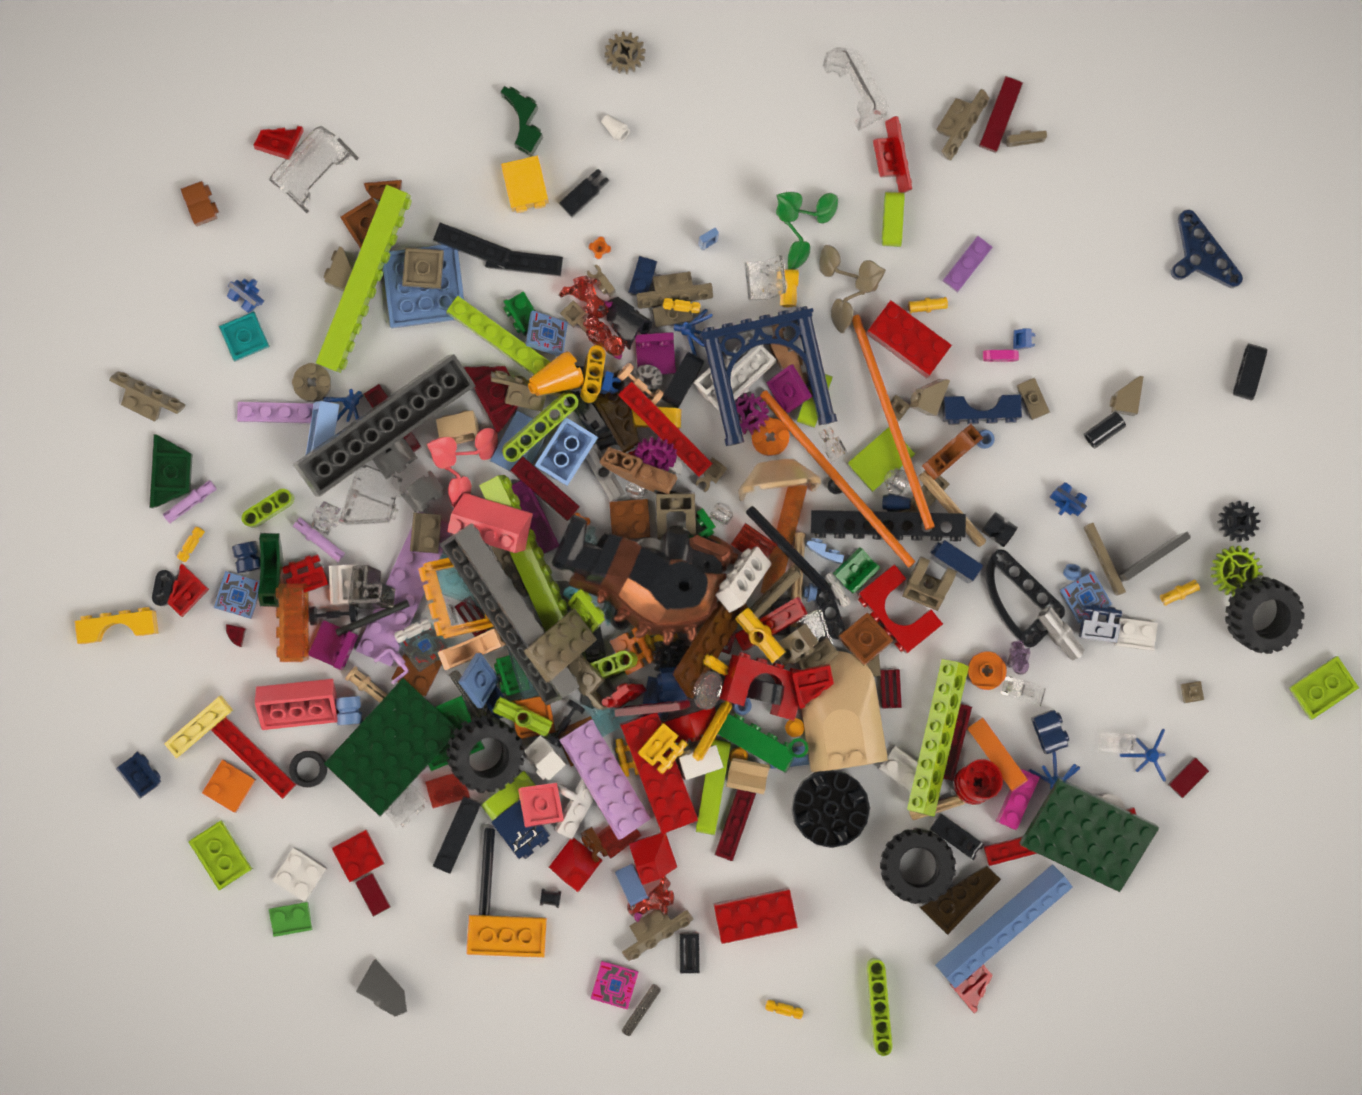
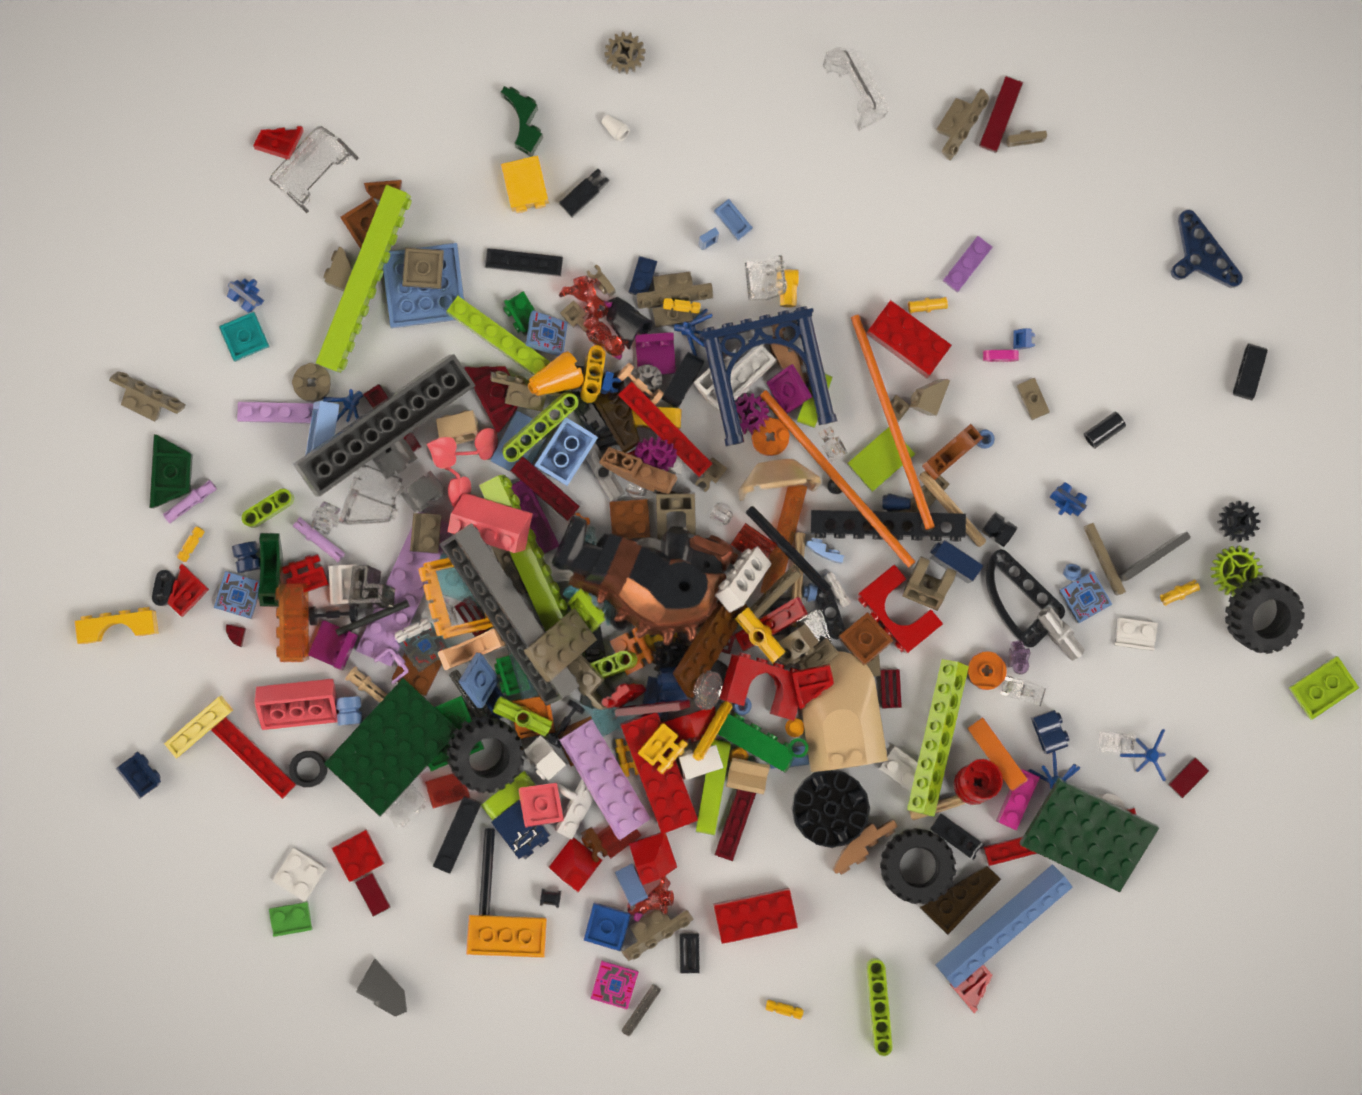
dark orange brick [181,181,219,227] -> none
lime tile [188,820,253,890] -> none
orange plate [202,760,256,813] -> none
black tile [433,222,511,268] -> none
orange plate [588,237,611,259] -> none
green bracket [696,508,716,538] -> none
yellow axle [703,654,729,675] -> none
black beam [746,678,784,705] -> none
green plant [776,191,838,269] -> none
dark tan plant [819,245,886,333] -> none
green bracket [833,547,880,594] -> none
red bracket [873,116,912,193] -> none
lime beam [882,192,905,247] -> none
clear head [884,468,911,496] -> none
dark blue arch [942,395,1022,425] -> none
dark red tile [943,704,972,781] -> none
plate [1079,604,1122,643] -> none
dark tan slope [1110,376,1144,416] -> none
dark tan tile [1180,681,1204,703] -> none
none -> blue plate [583,902,631,951]
none -> medium blue tile [714,199,753,240]
none -> medium nougat slope [833,819,898,875]

